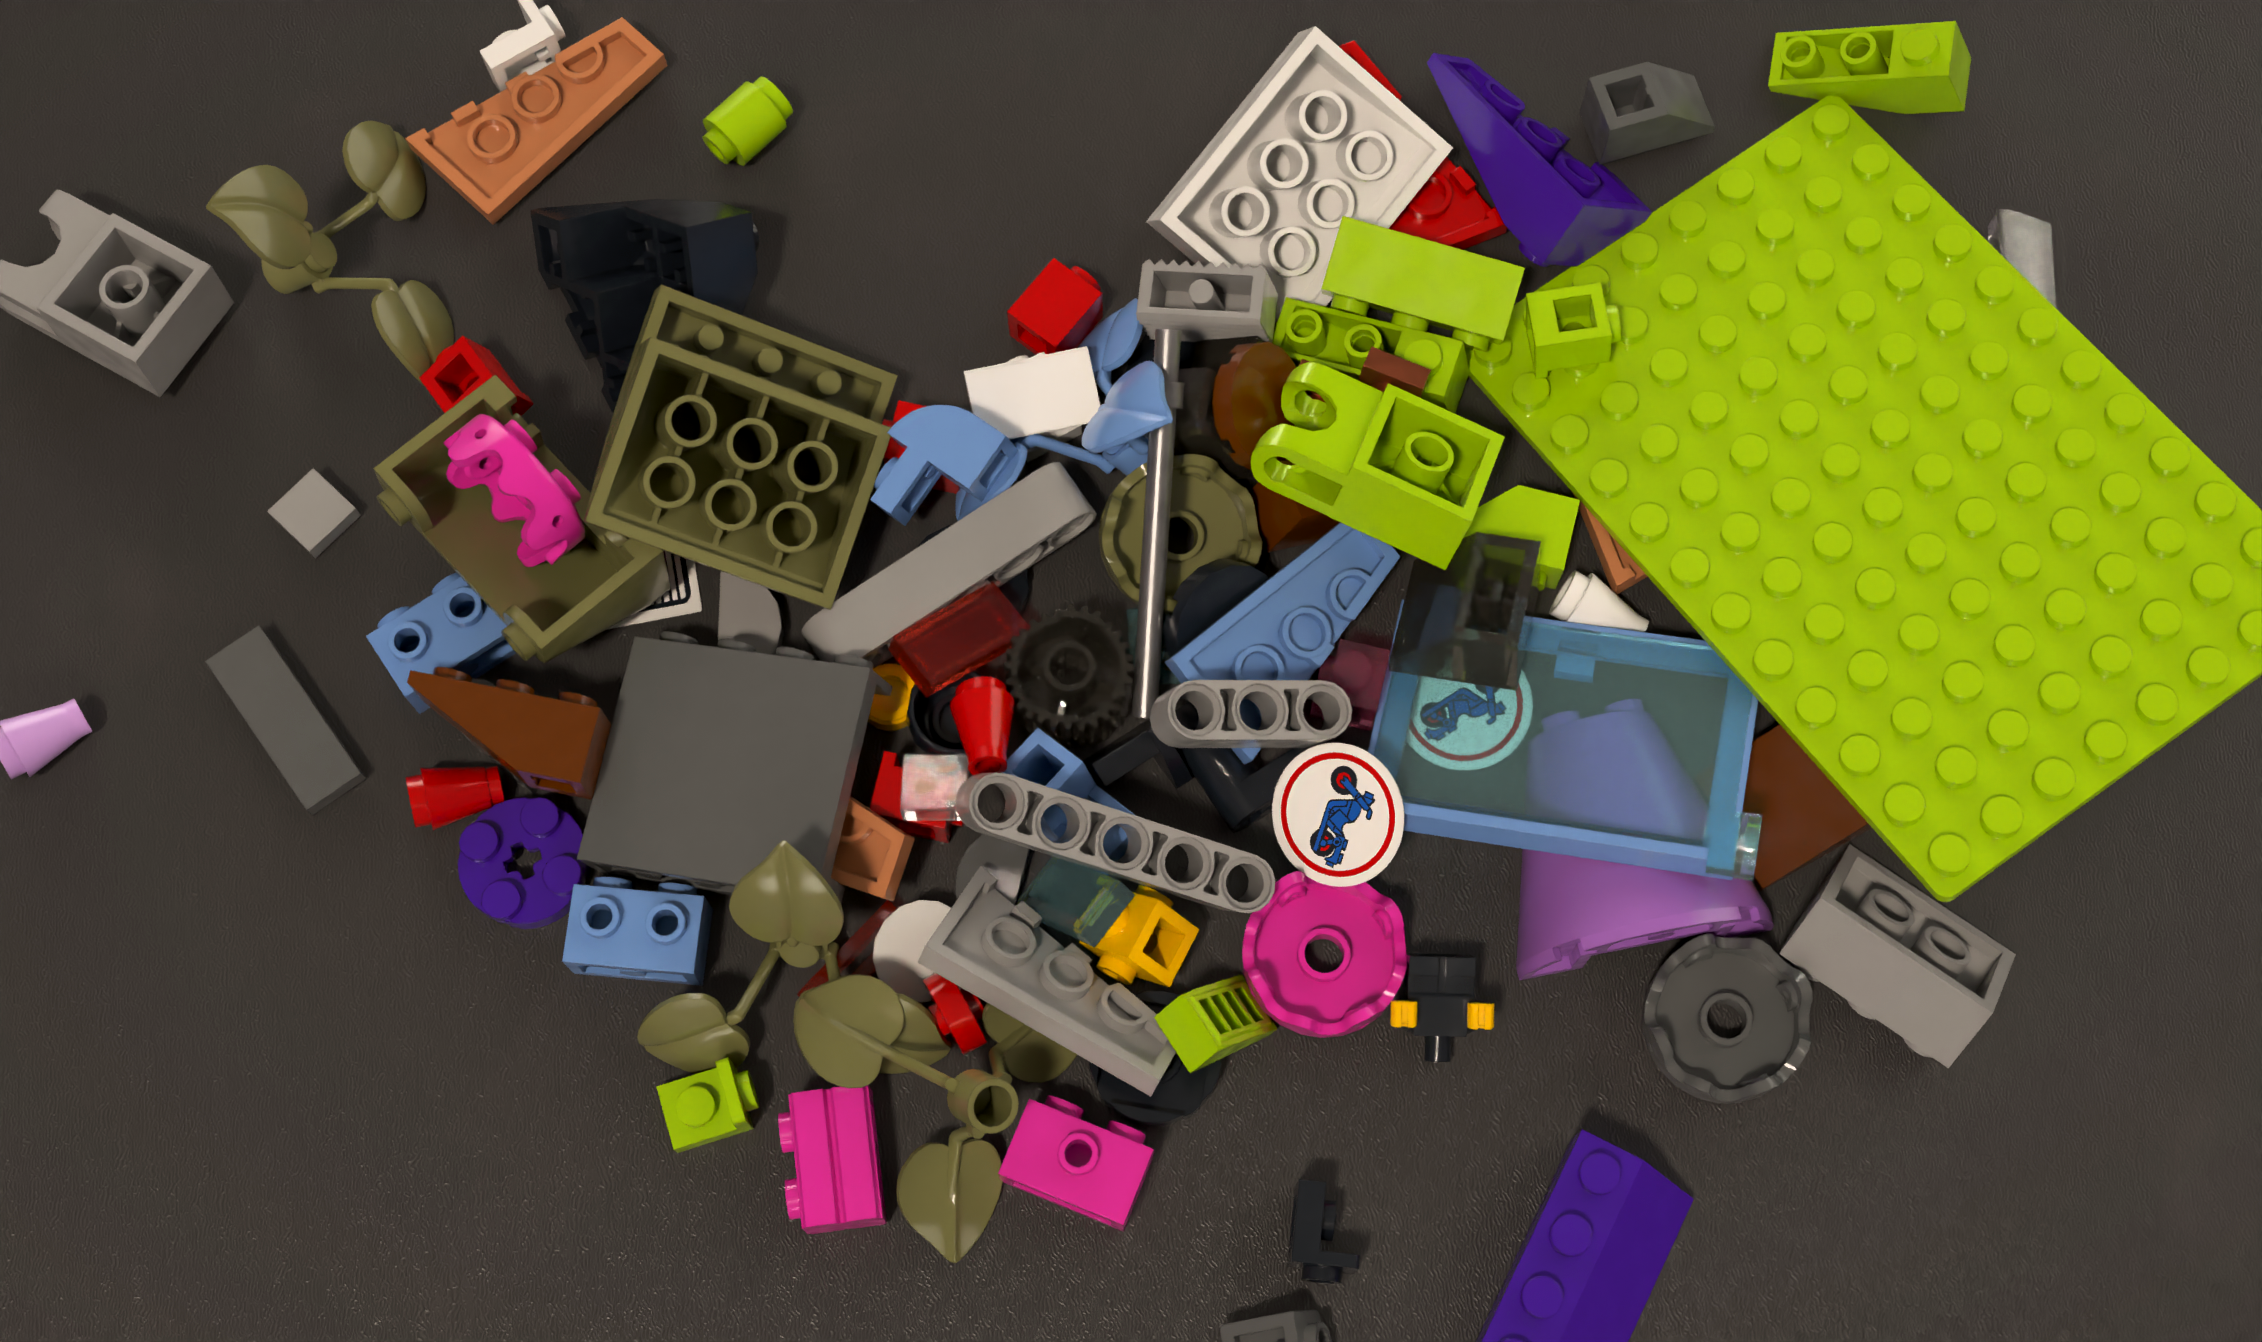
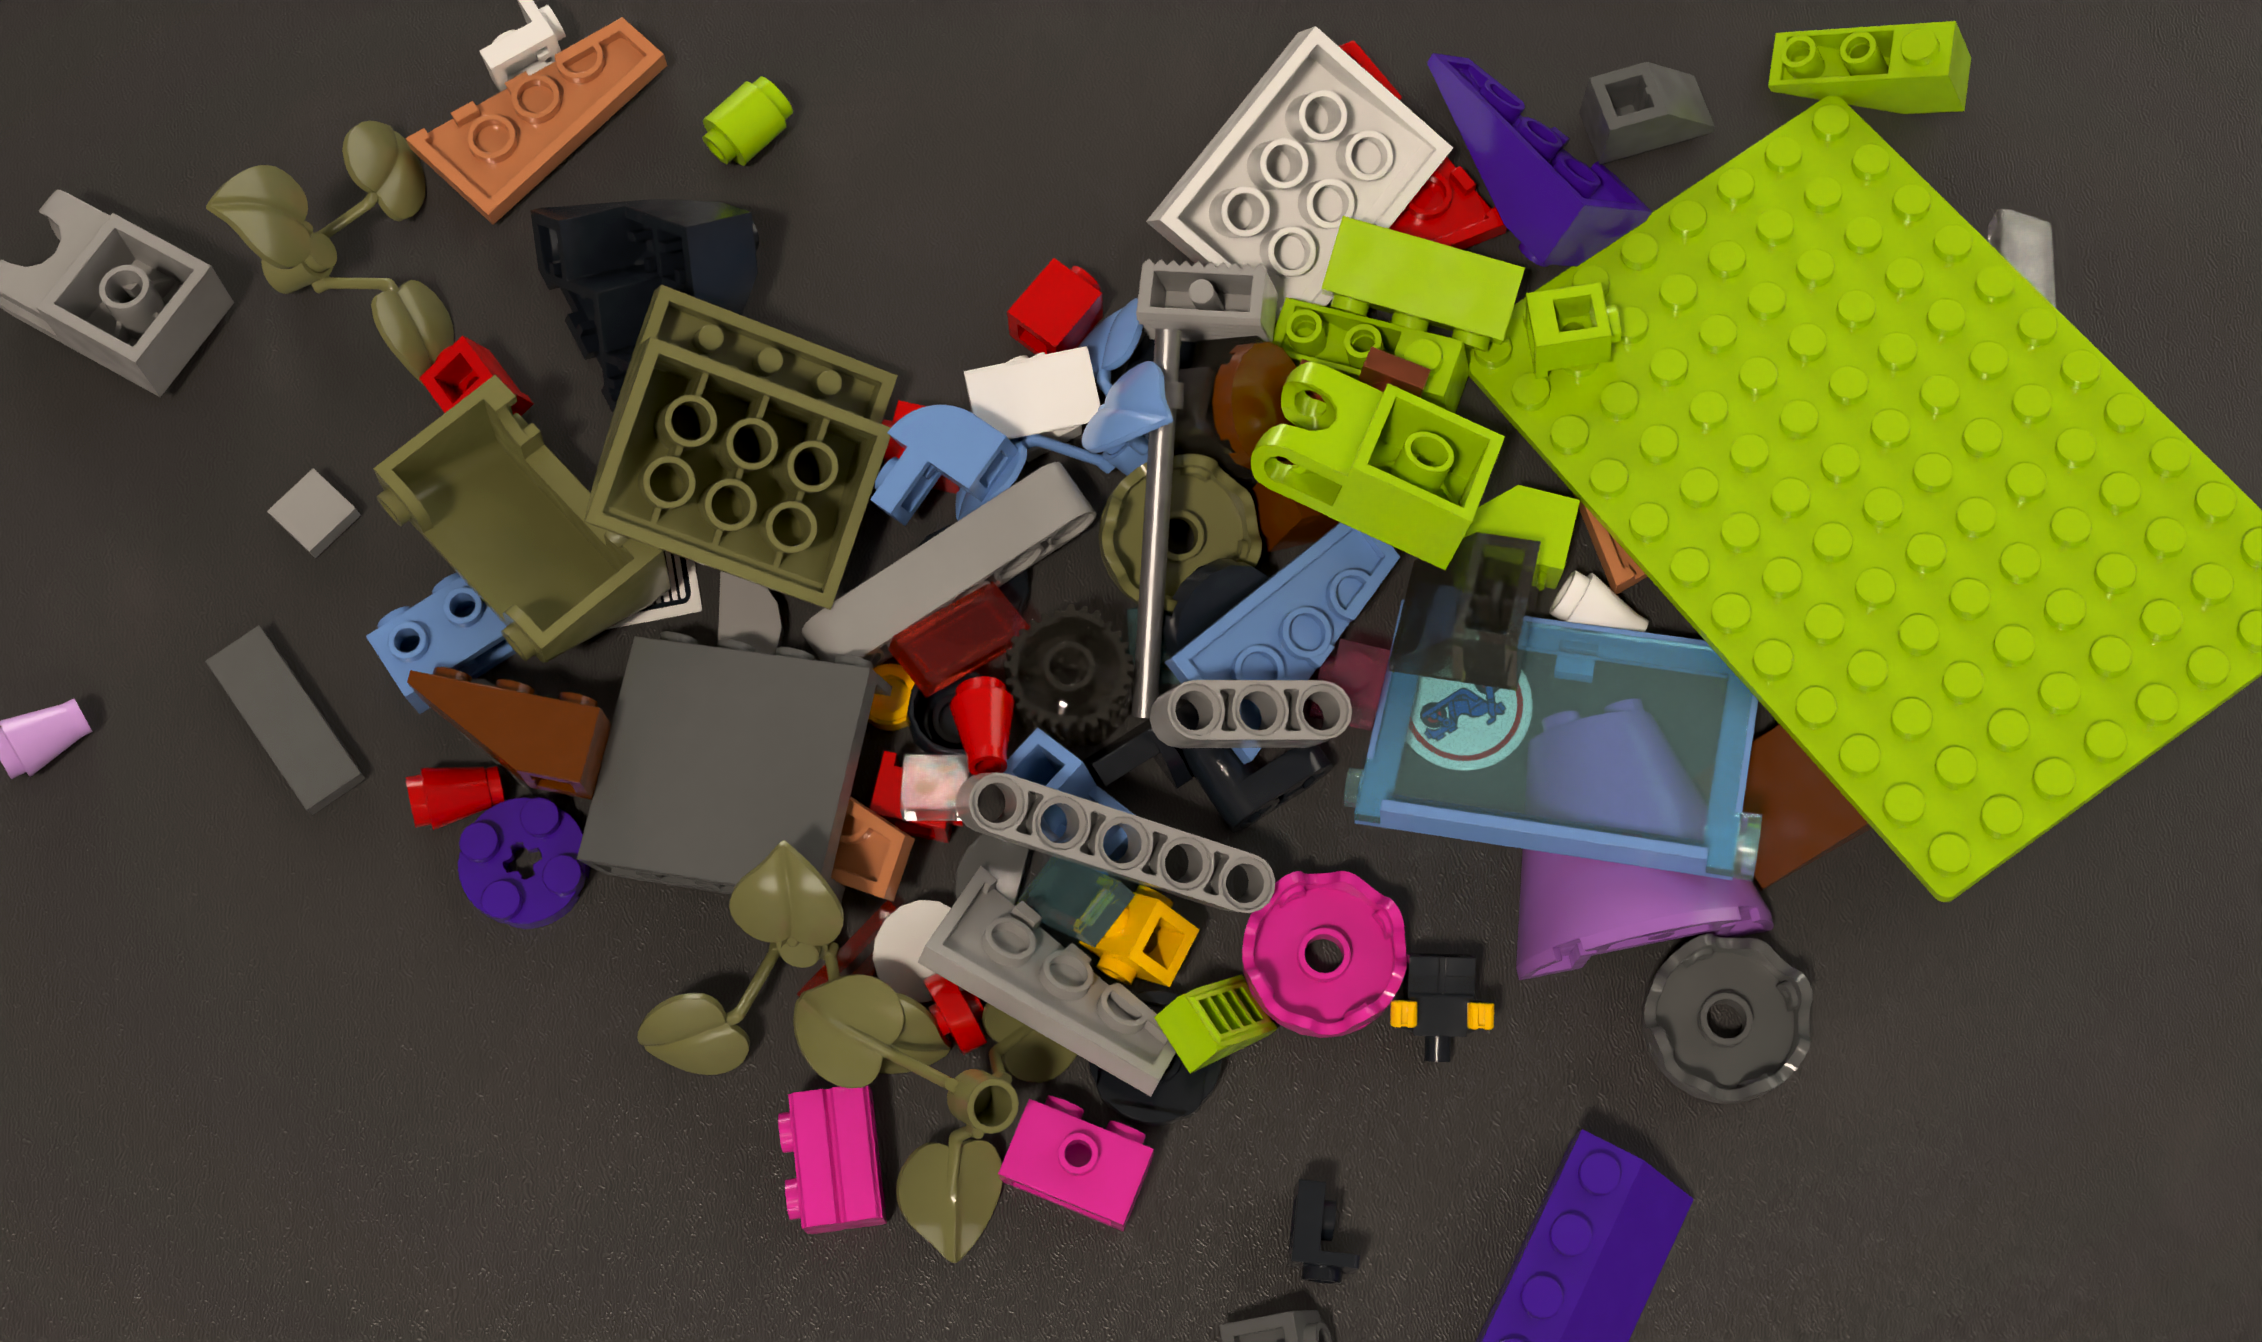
dark pink plate [443,414,585,567] -> none
medium blue brick [562,877,713,986] -> none
lime bracket [656,1057,759,1153] -> none
white sticker [1272,742,1405,887] -> none
light grey slope [1779,844,2016,1068] -> none

